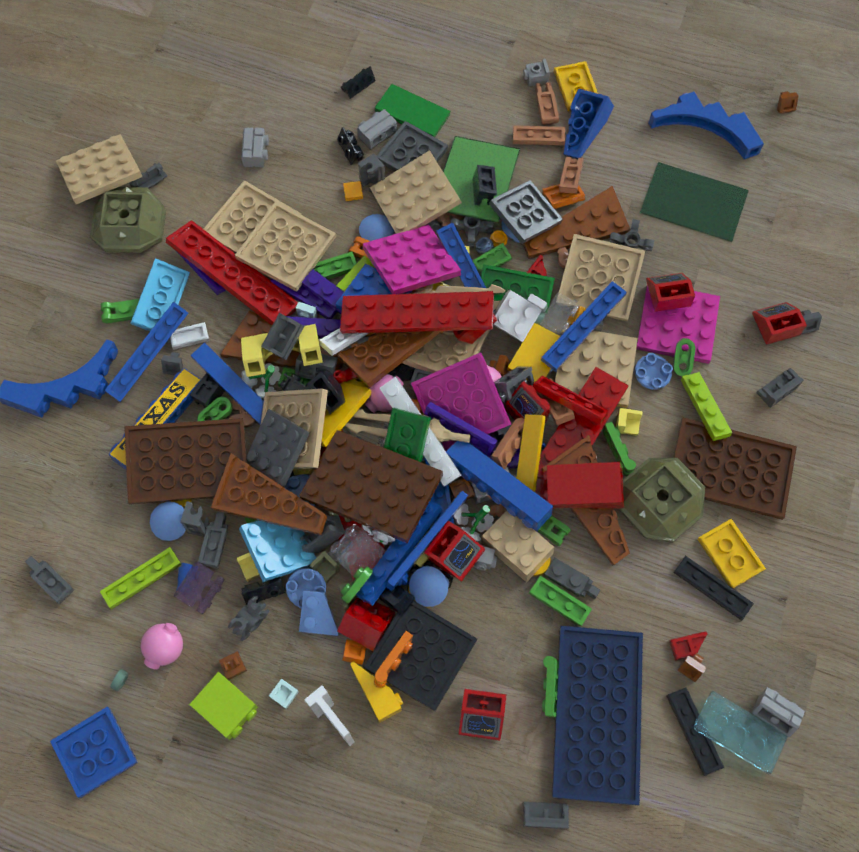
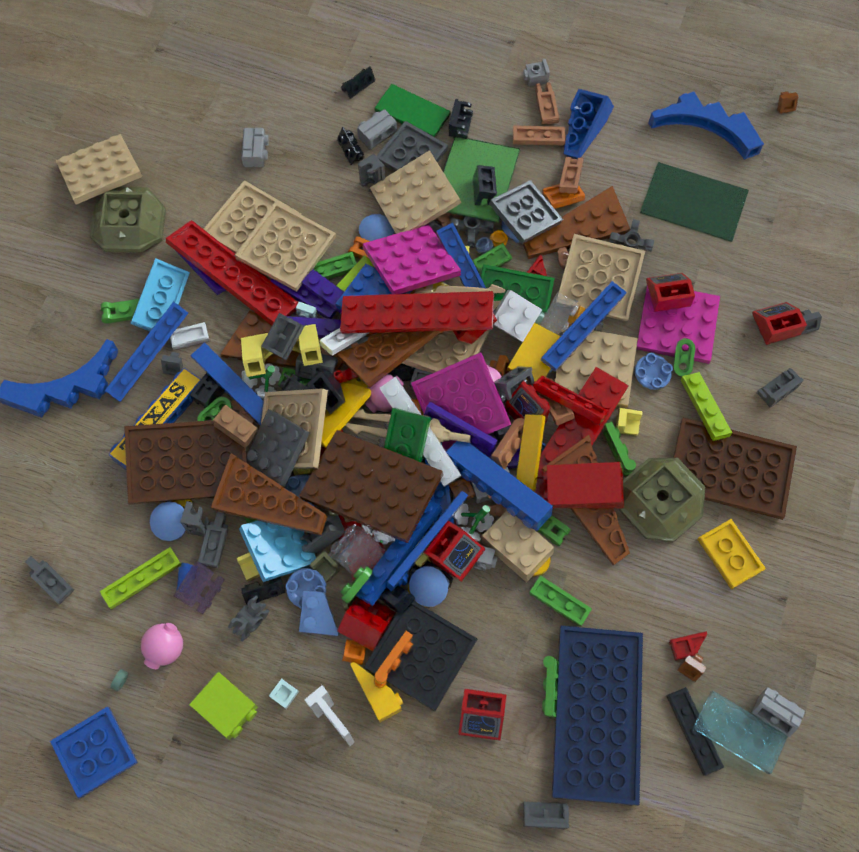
dark grey hinge [129,163,168,189] -> none
dark orange tile [219,651,247,680] -> none
light orange tile [343,181,363,201] -> none
white tile [527,294,548,313] -> none
dark grey hinge [544,557,600,599] -> none
yellow tile [554,61,598,111] -> none
black tile [673,556,754,621] -> none
none -> medium nougat brick [213,405,257,448]
none -> black hinge [448,99,473,139]

